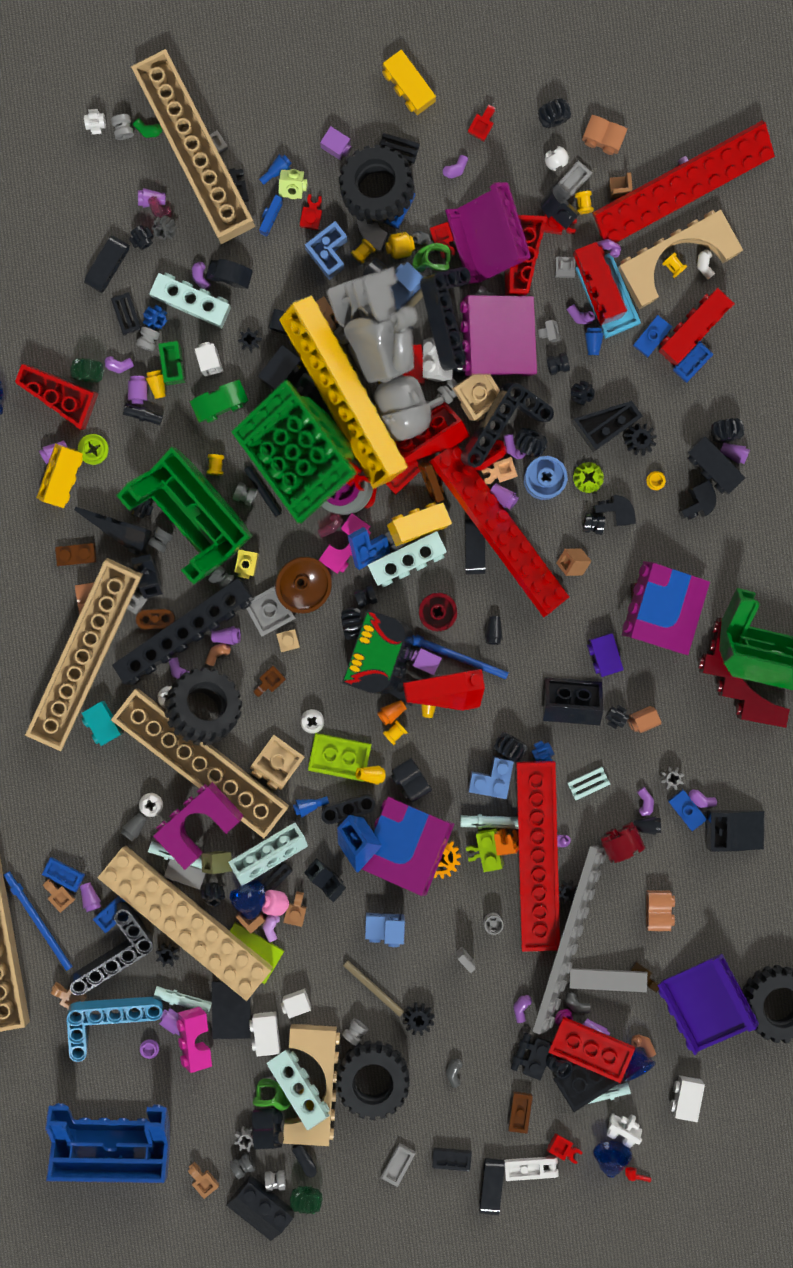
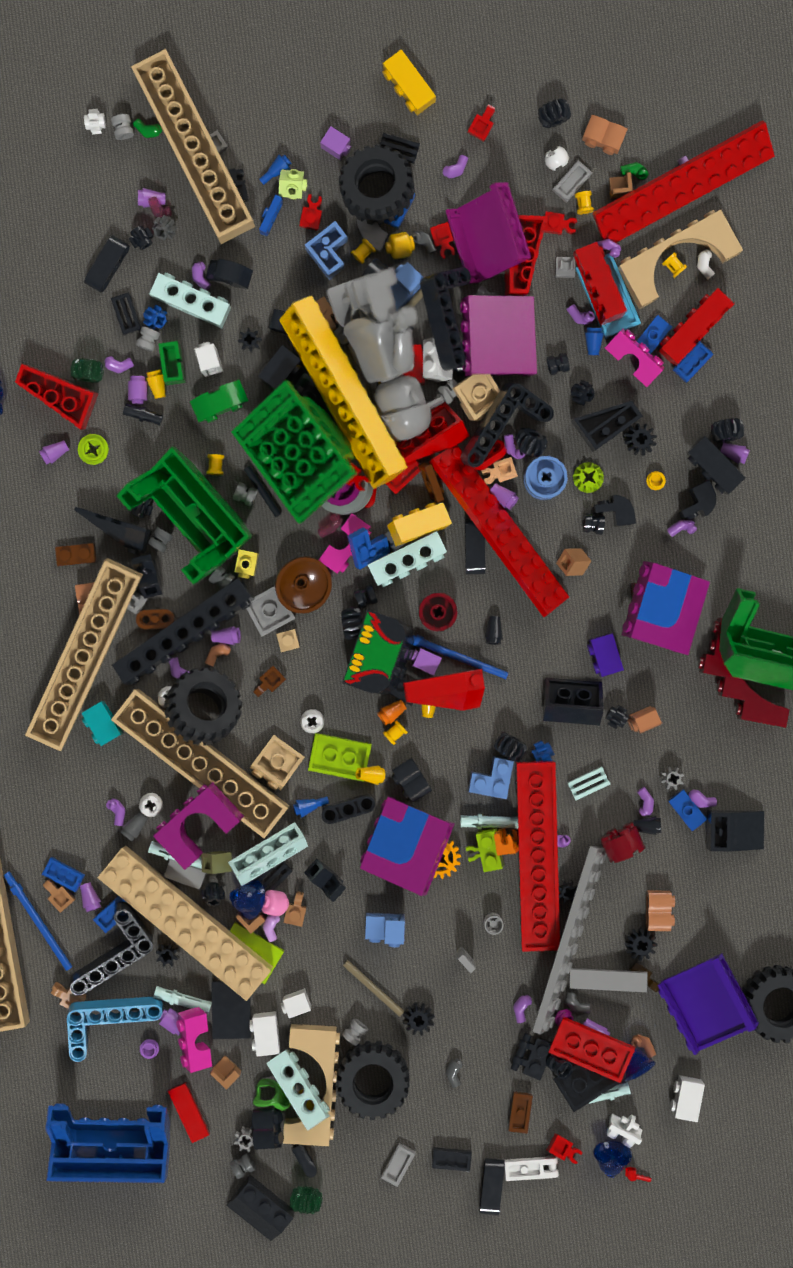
yellow brick [36,443,83,508] -> none
medium nougat plate [188,1162,219,1199] -> none
light grey wheel [265,1170,286,1192] -> none
blue slope [337,815,382,872] -> none
bright green piece [412,243,450,272] -> none
light grey tile [538,320,561,342] -> none
black brick [540,183,580,229] -> none
none -> medium lavender arm [106,799,126,826]
none -> red tile [168,1082,210,1143]
none -> medium nougat panel [210,1056,241,1090]
none -> dark pink arch [605,329,665,387]
none -> green arm [620,162,648,180]
none -> black gear [624,927,658,961]
none -> medium lavender arm [667,520,697,537]

